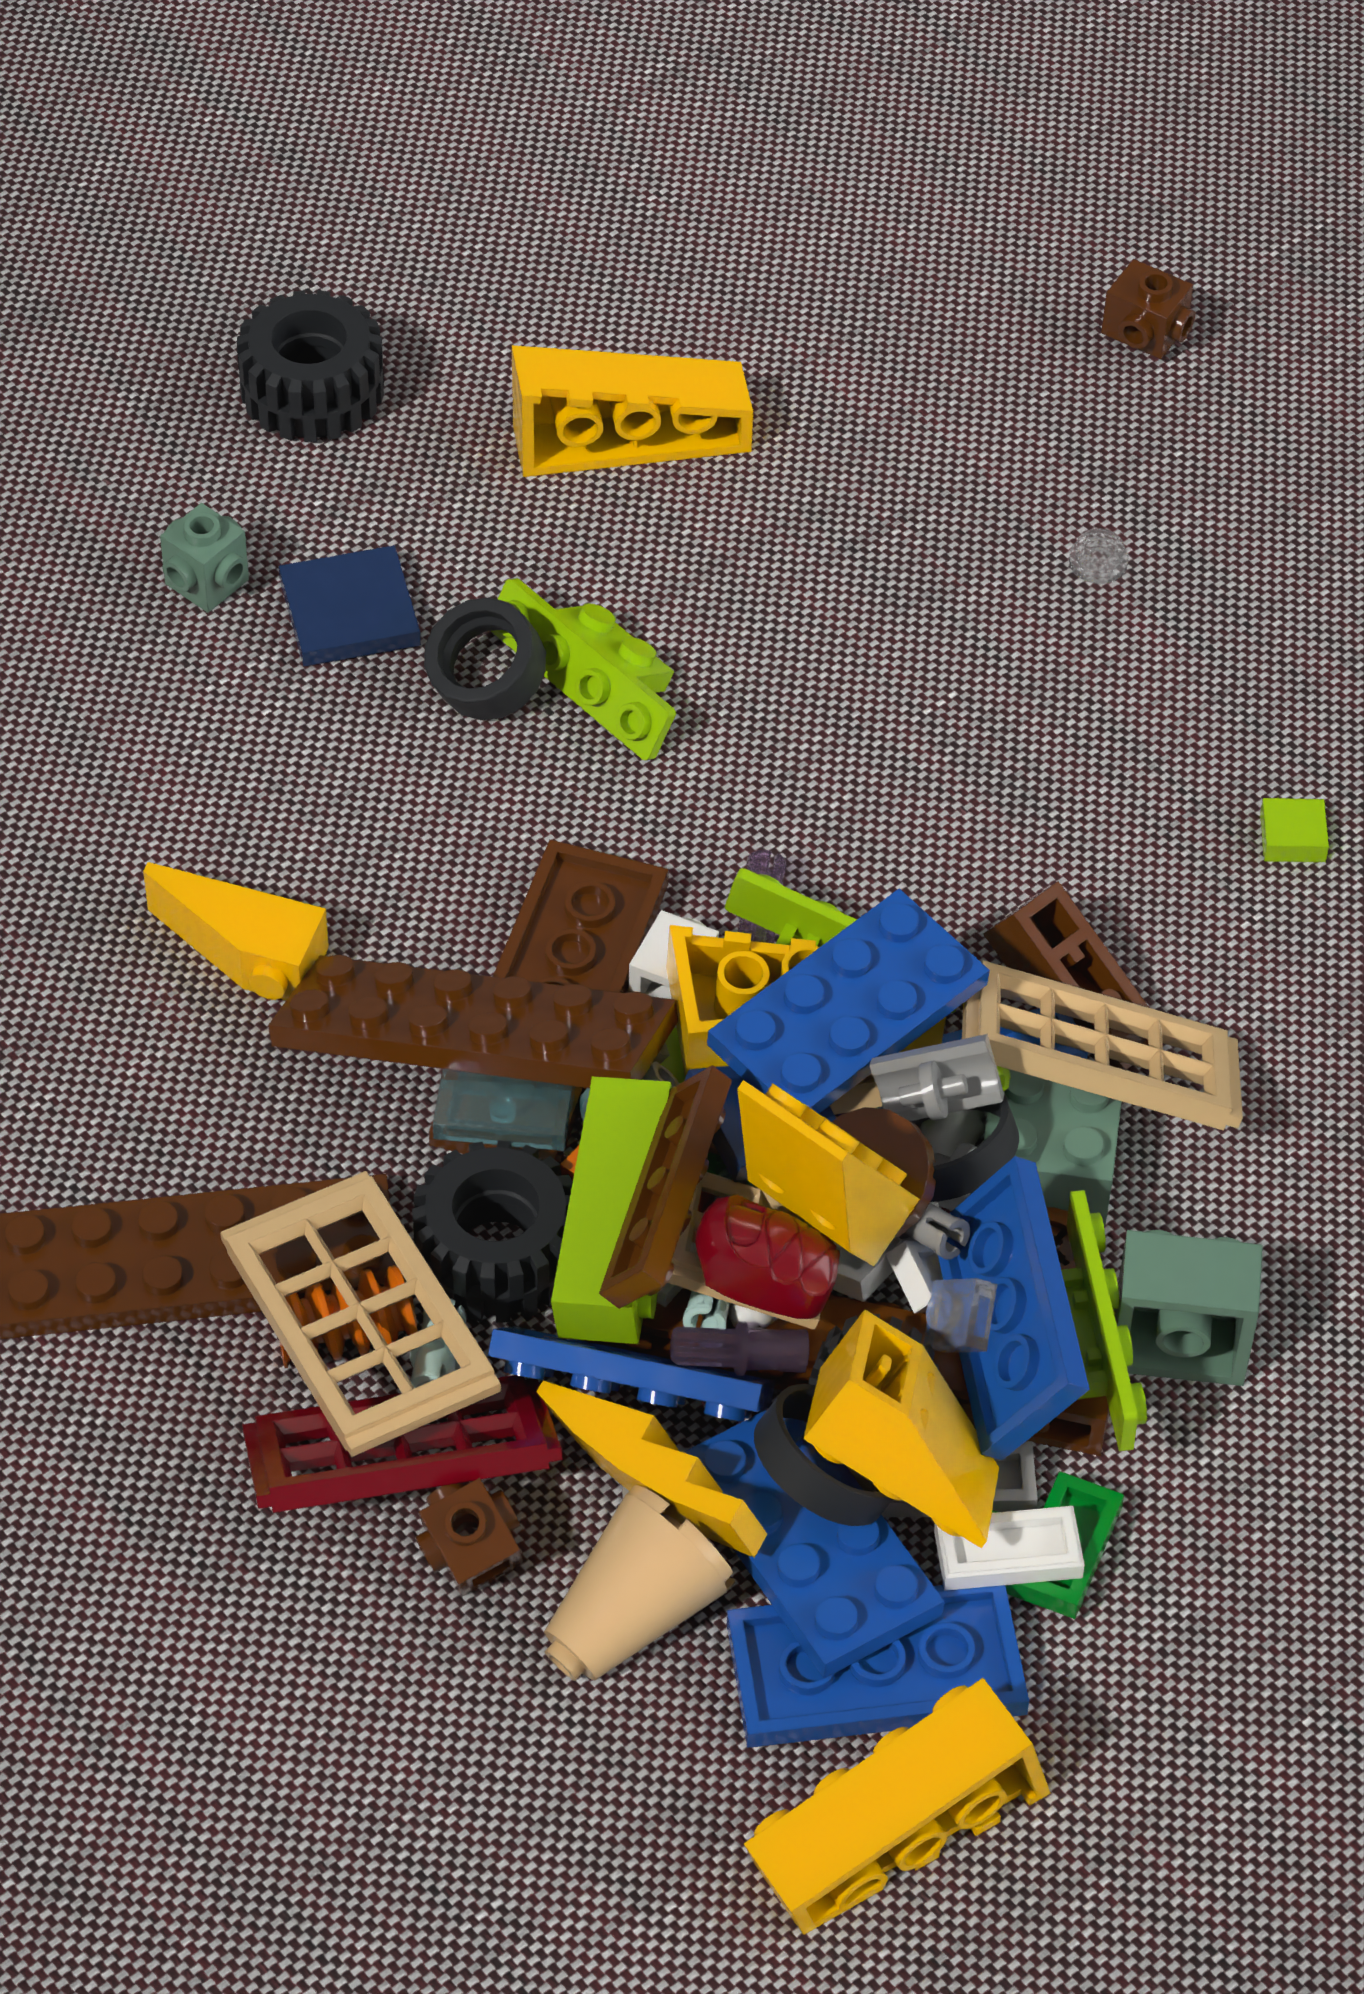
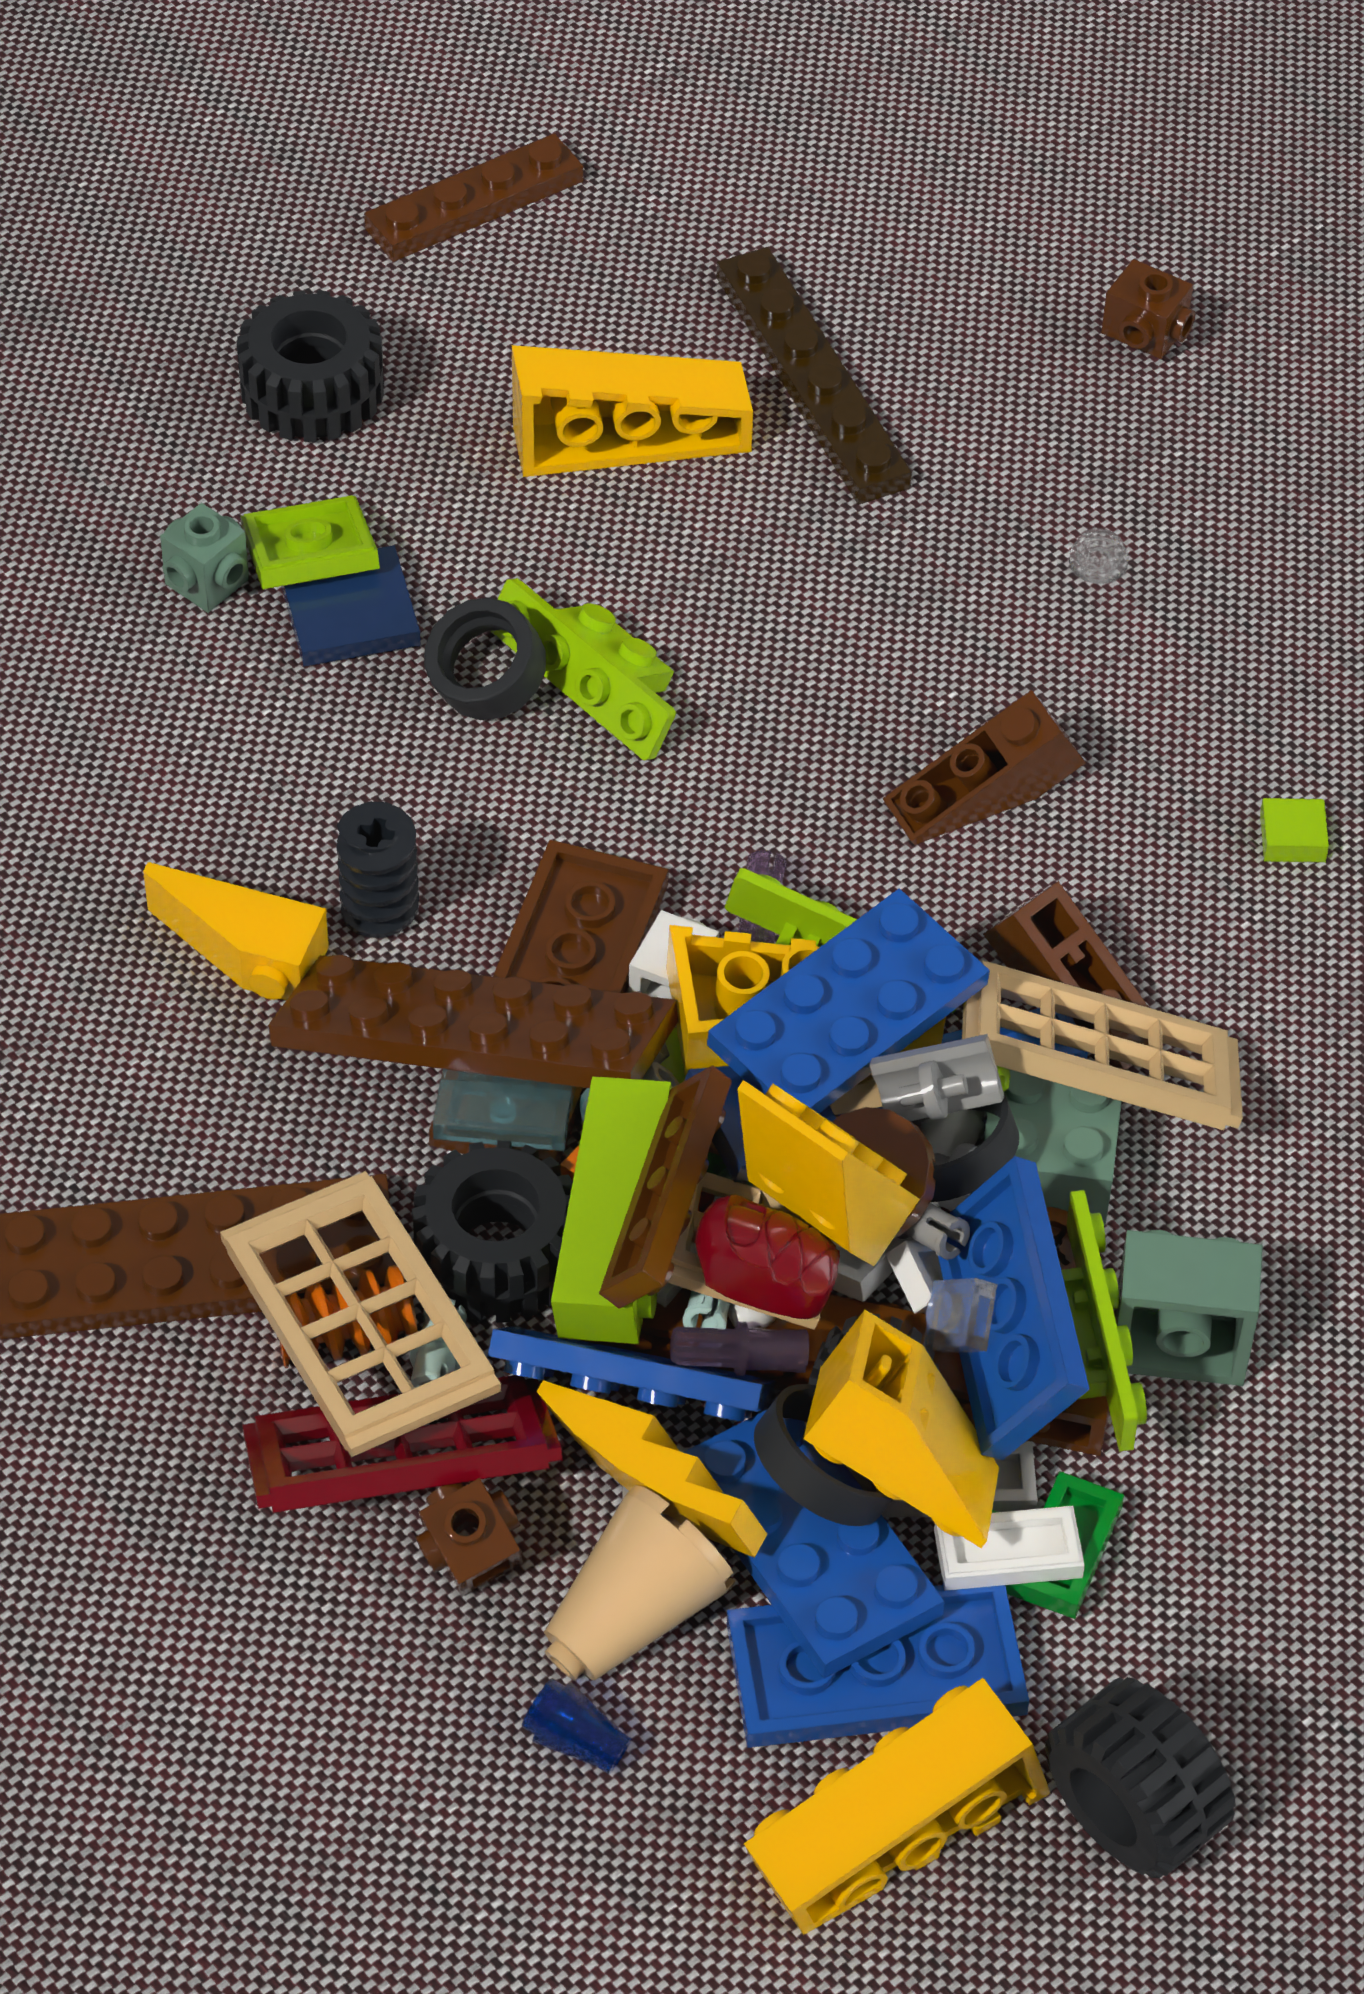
none -> lime tile [240,495,380,589]
none -> black piece [336,801,419,938]
none -> reddish brown plate [364,133,583,262]
none -> clear blue cone [521,1678,632,1775]
none -> dark brown plate [716,247,912,505]
none -> reddish brown slope [882,690,1086,845]
none -> black tyre [1045,1677,1236,1878]

